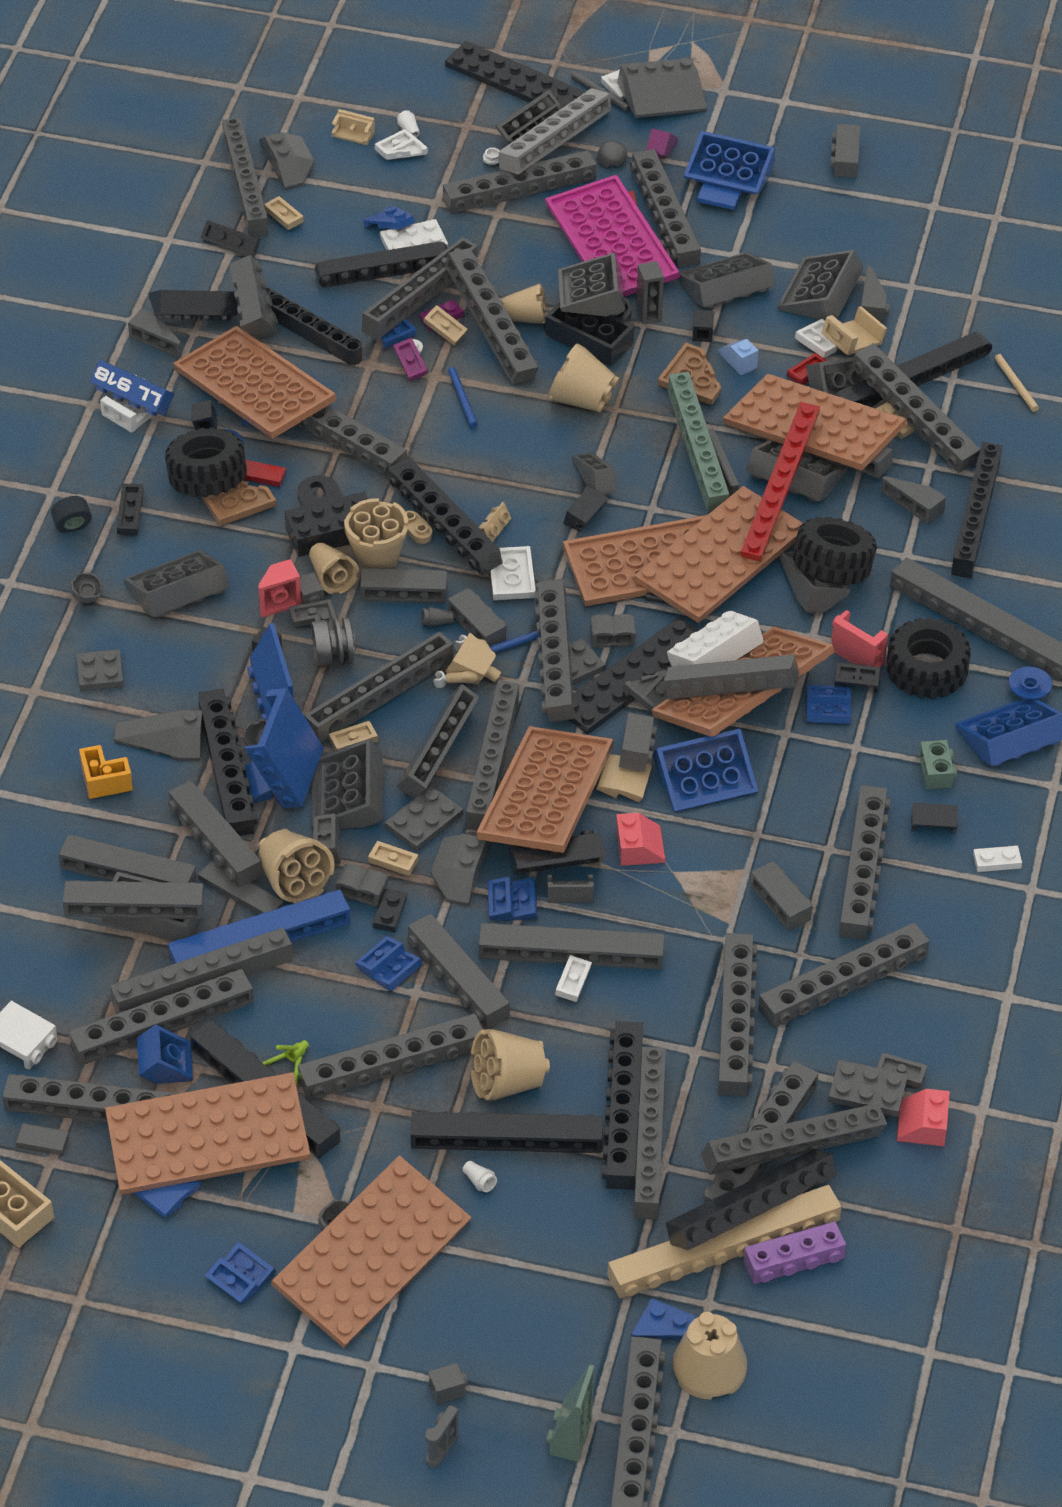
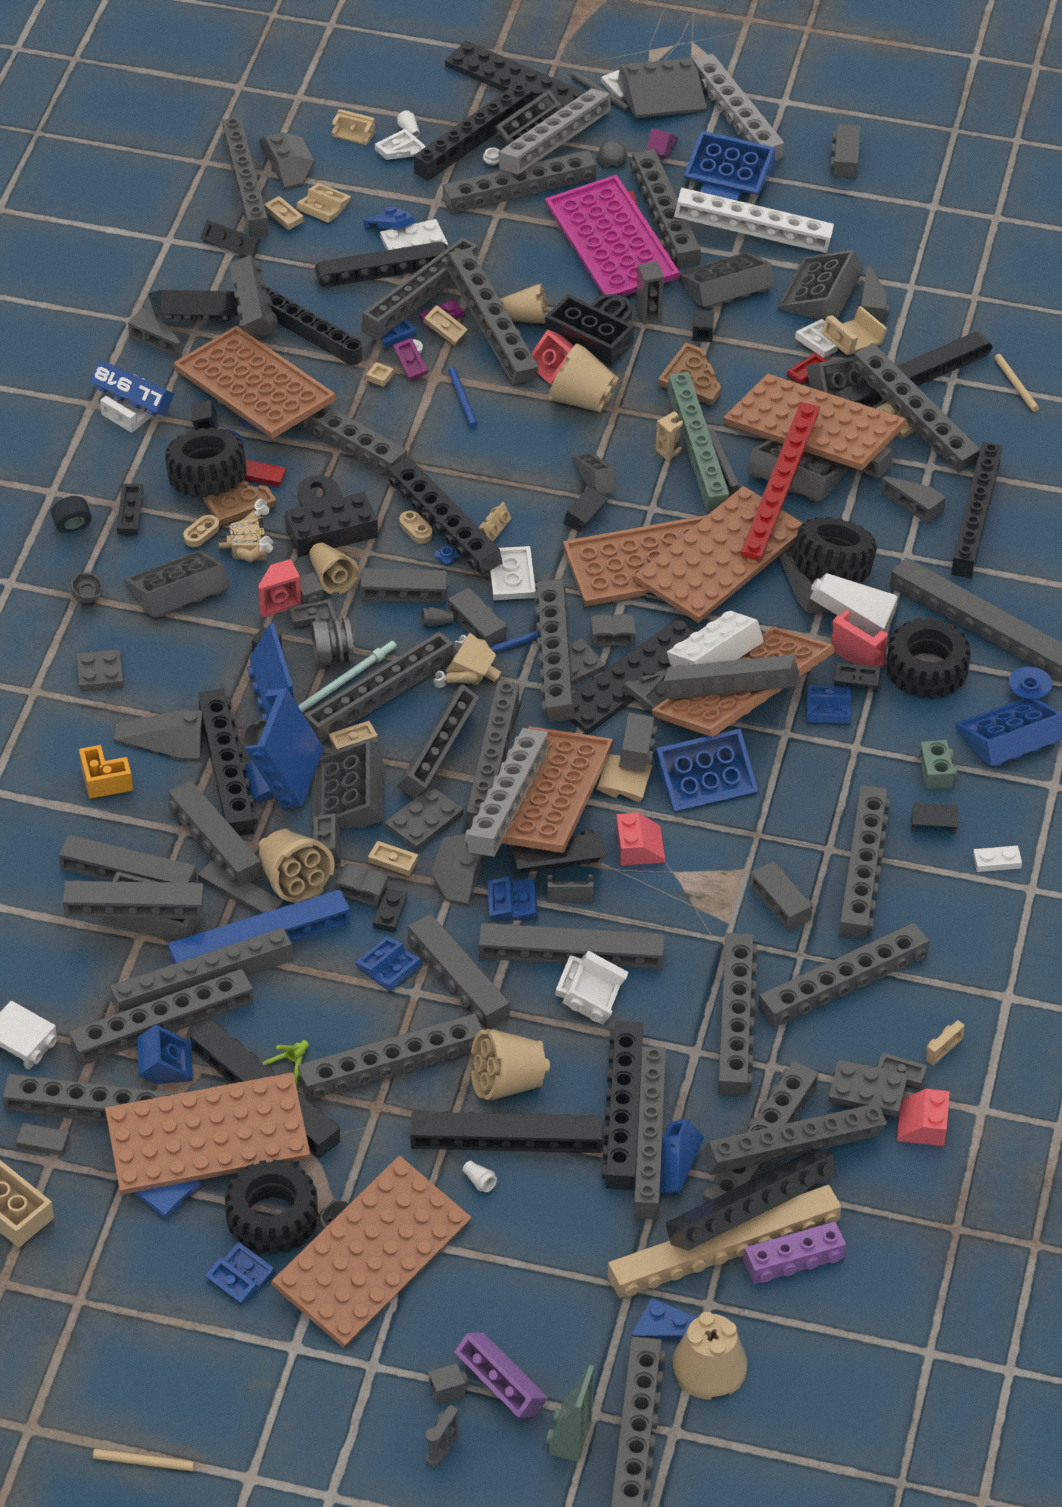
tan cone [344,498,408,569] -> none
dark grey slope [558,252,625,316] -> none
light blue slope [718,339,759,375] -> none
none -> tan bar [93,1449,194,1472]
none -> tan plate [183,515,219,547]
none -> tan torso [218,499,273,563]
none -> black tyre [225,1159,318,1254]
none -> tan slope [296,183,351,223]
none -> light aqua bar [298,641,397,713]
none -> tan plate [366,362,394,387]
none -> black brick [414,82,533,181]
none -> blue plate [434,545,459,566]
none -> medium lavender brick [455,1333,548,1418]
none -> light grey brick [465,728,549,857]
none -> coral slope [531,329,574,385]
none -> white panel [563,951,628,1025]
none -> tan hinge [656,411,683,462]
none -> blue slope [659,1119,704,1195]
none -> white brick [674,188,834,253]
none -> light grey brick [693,54,784,160]
none -> white slope [810,573,897,637]
none -> tan plate [926,1020,965,1066]

